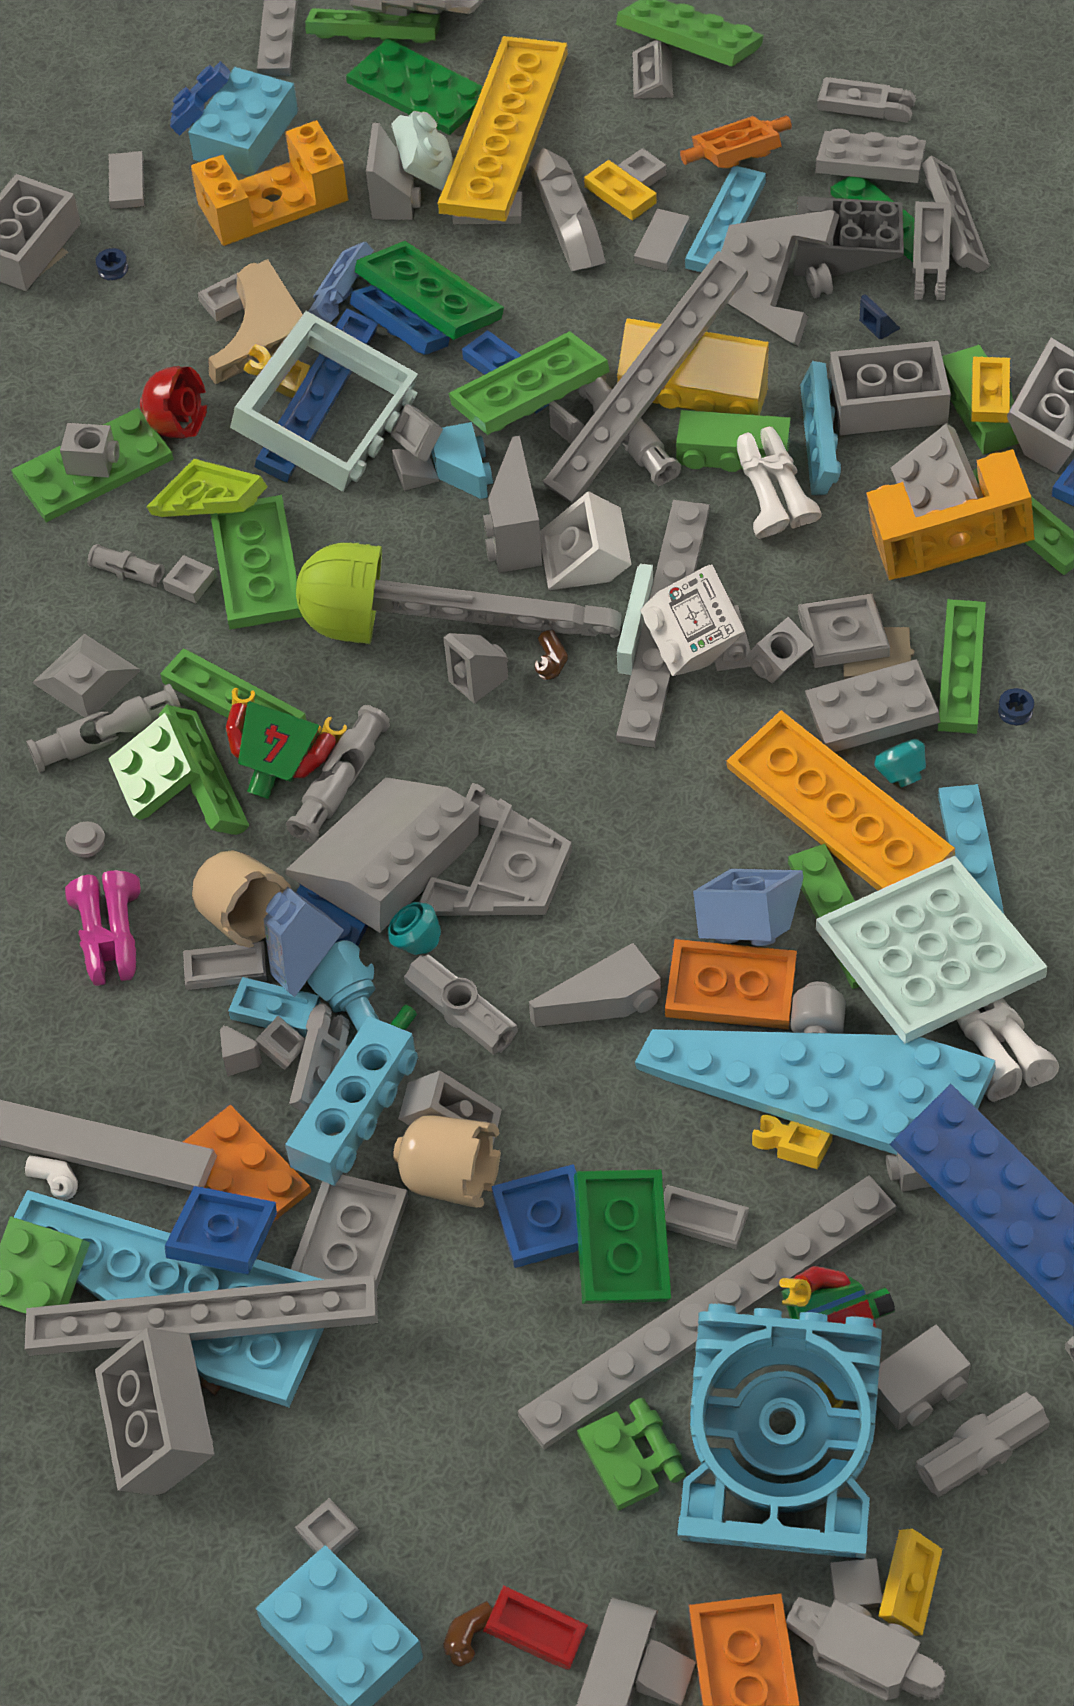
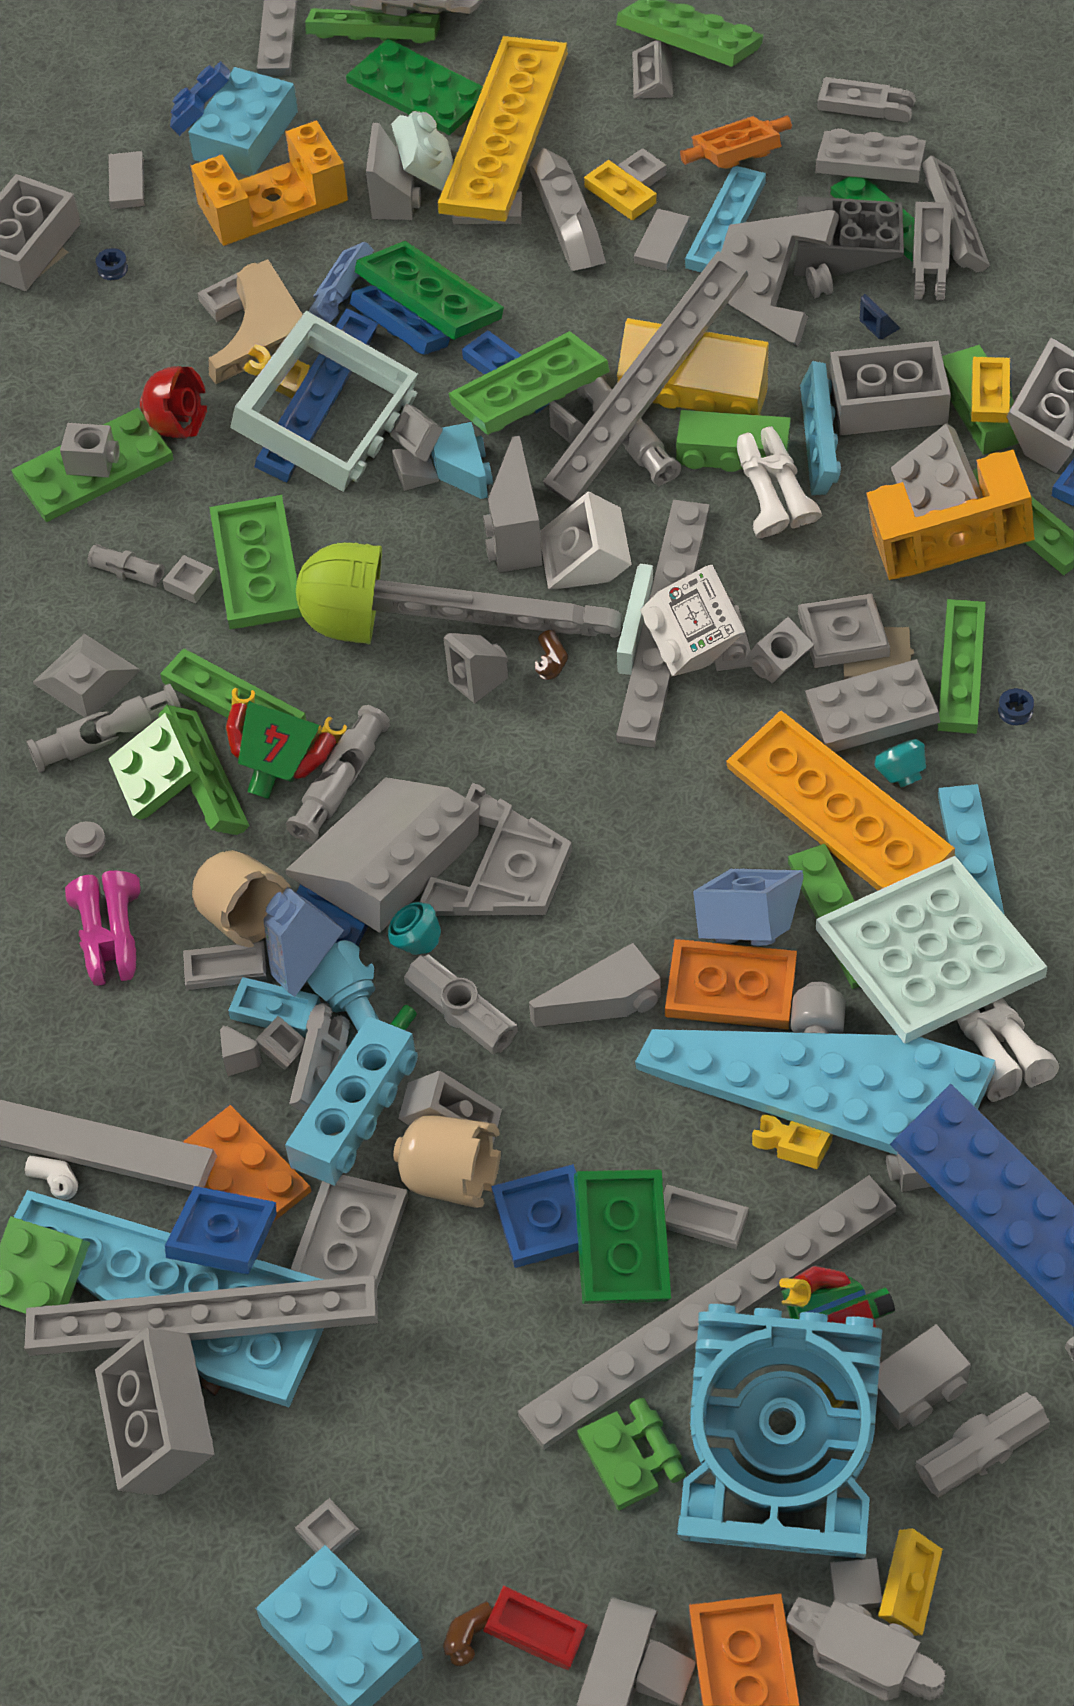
lime wing [146,459,268,517] -> none

